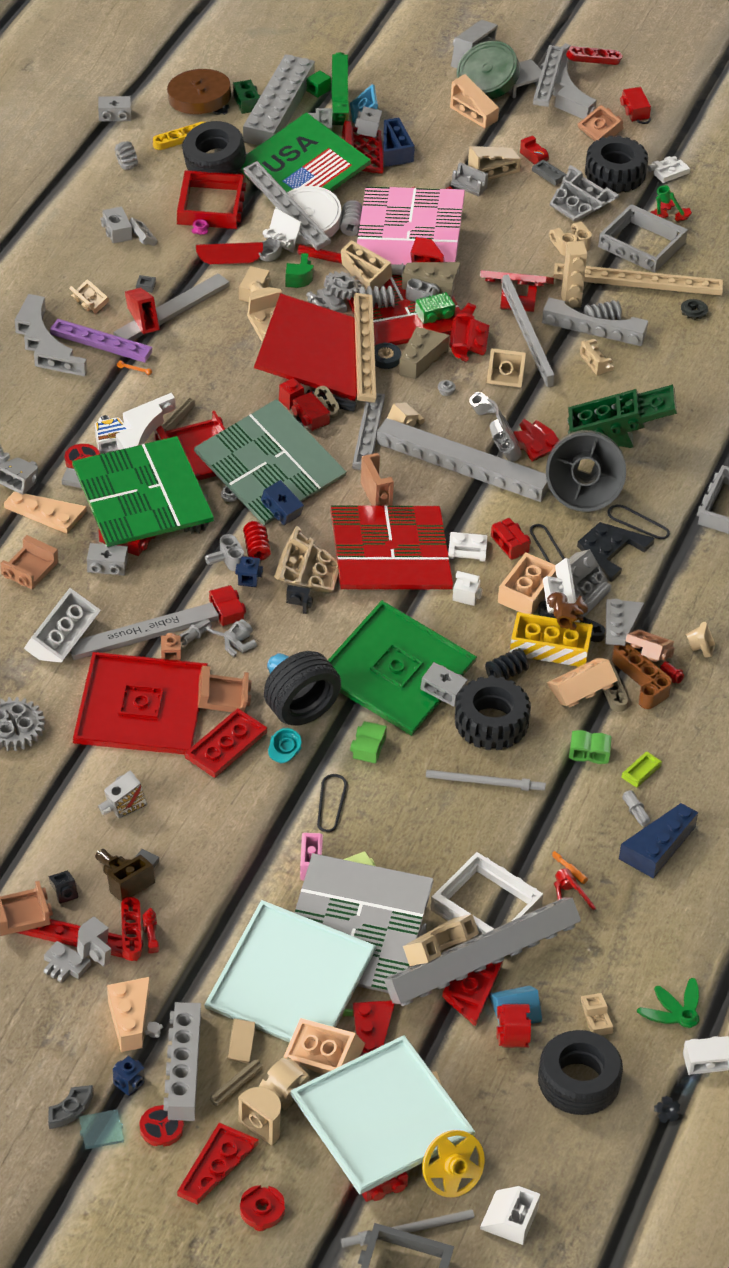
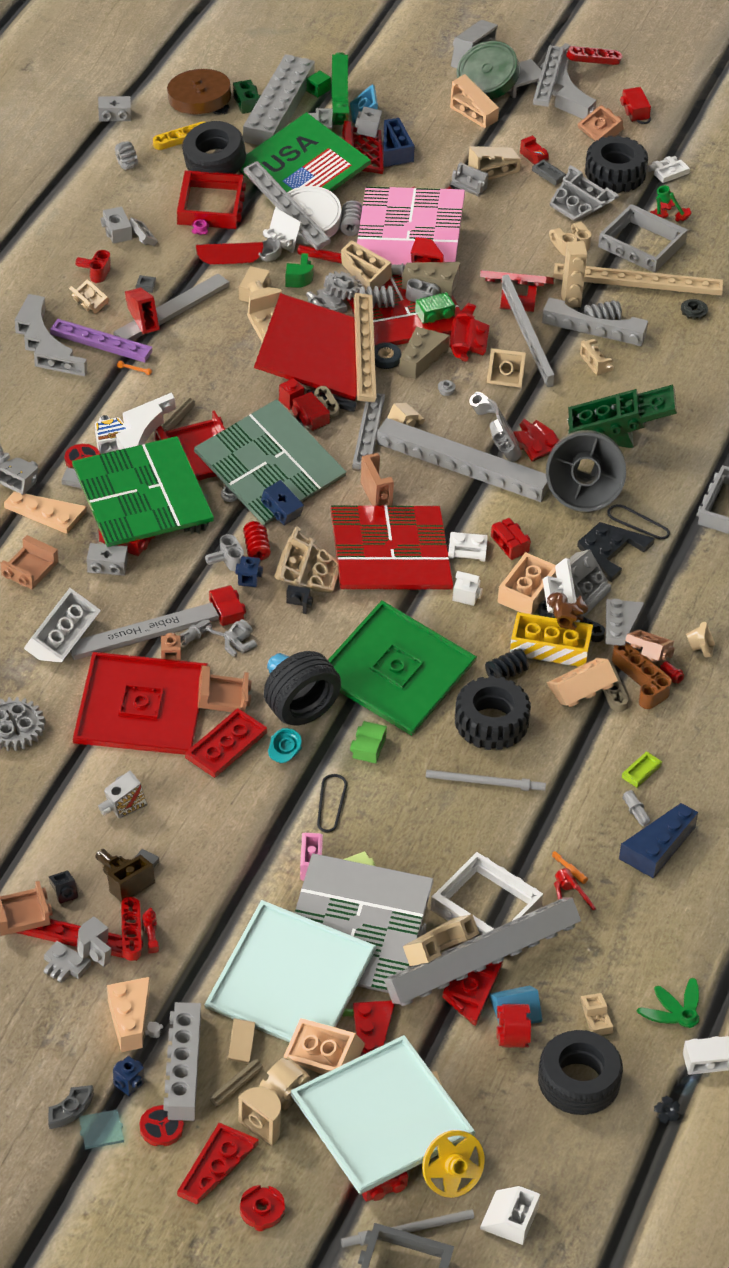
light grey brick [420,662,468,707] -> none
black piece [529,524,565,563] -> none
bright green brick [569,730,612,764] -> none
none -> red beam [75,250,111,283]

